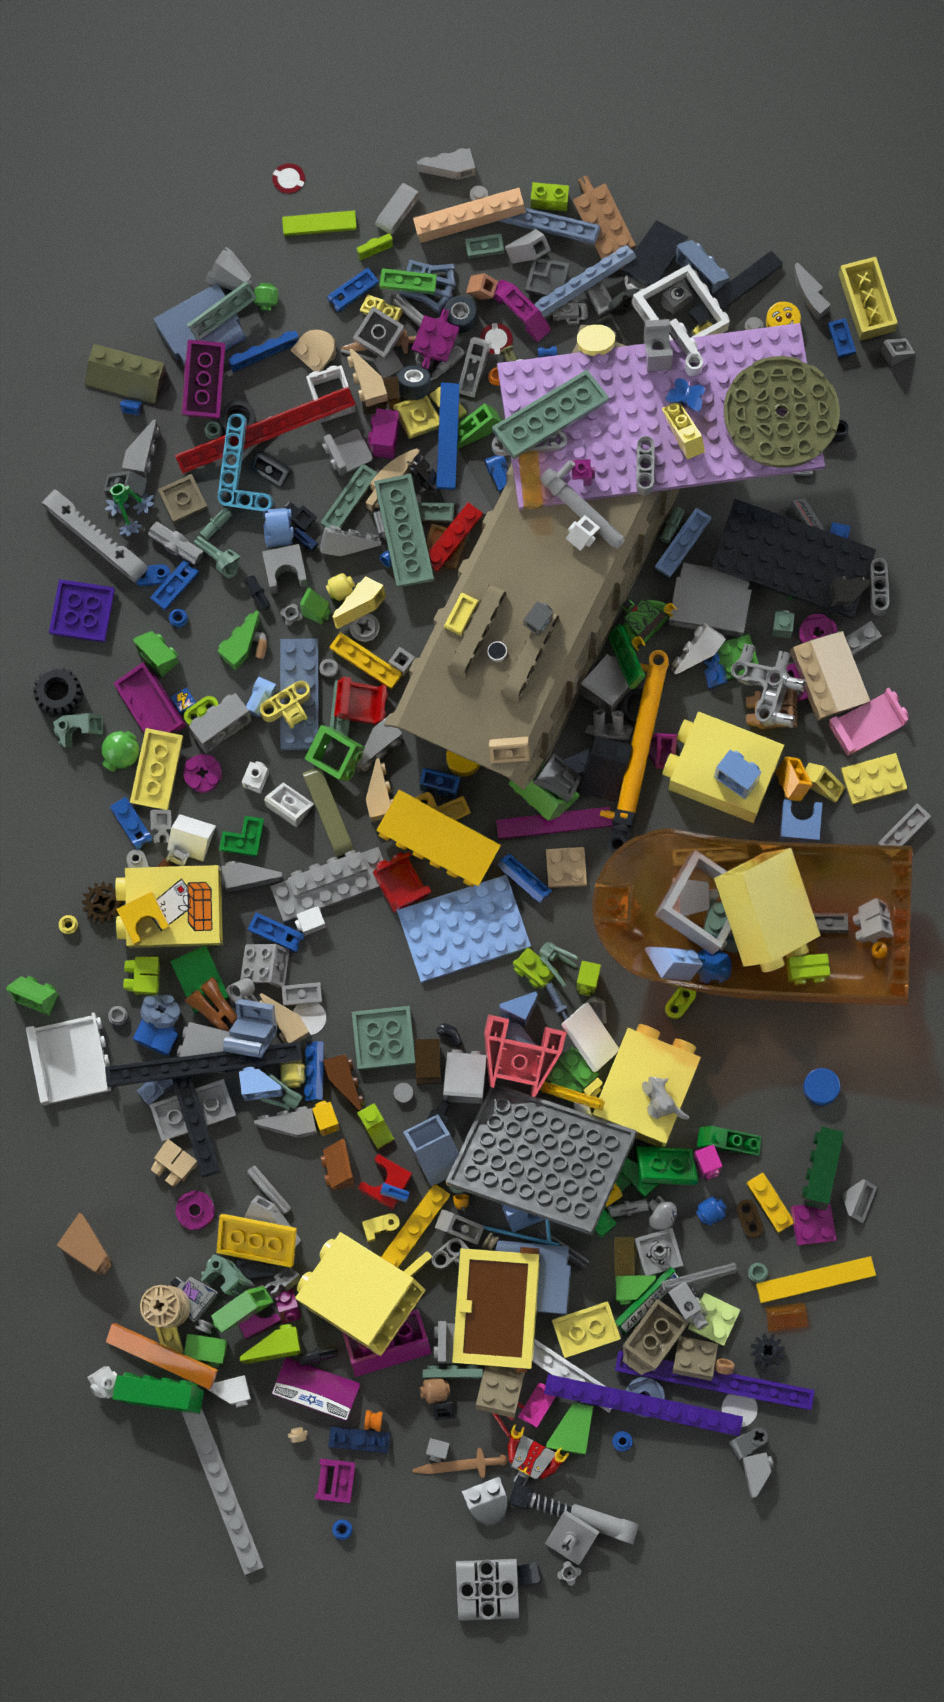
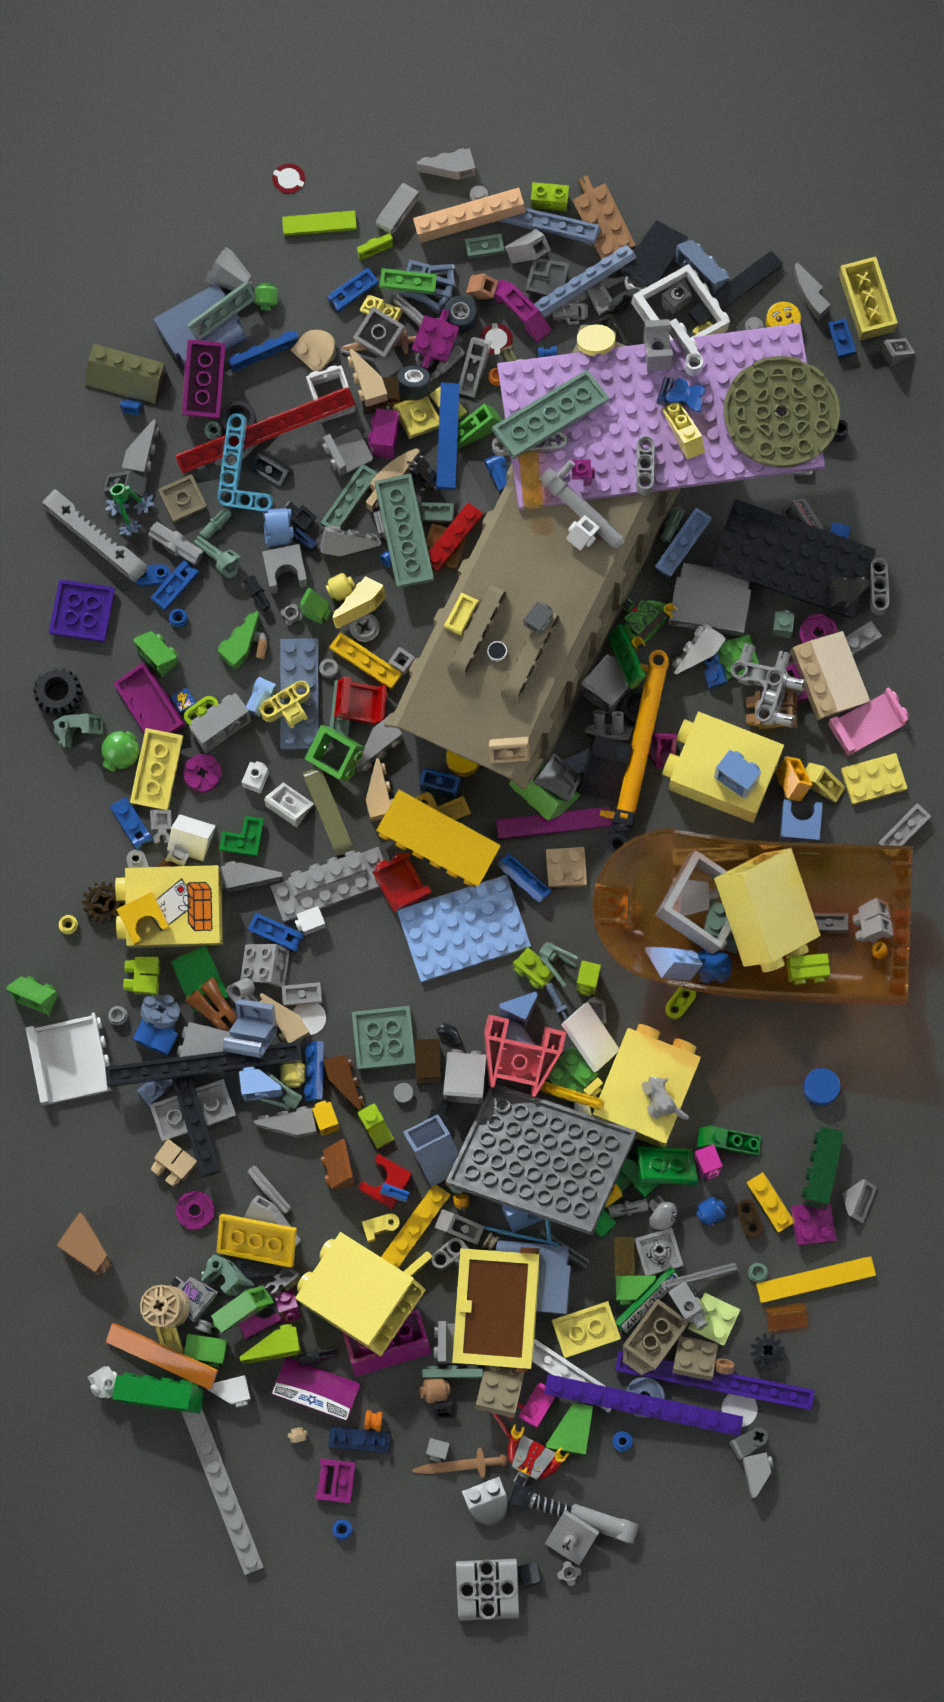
none -> dark blue piece [656,377,674,406]

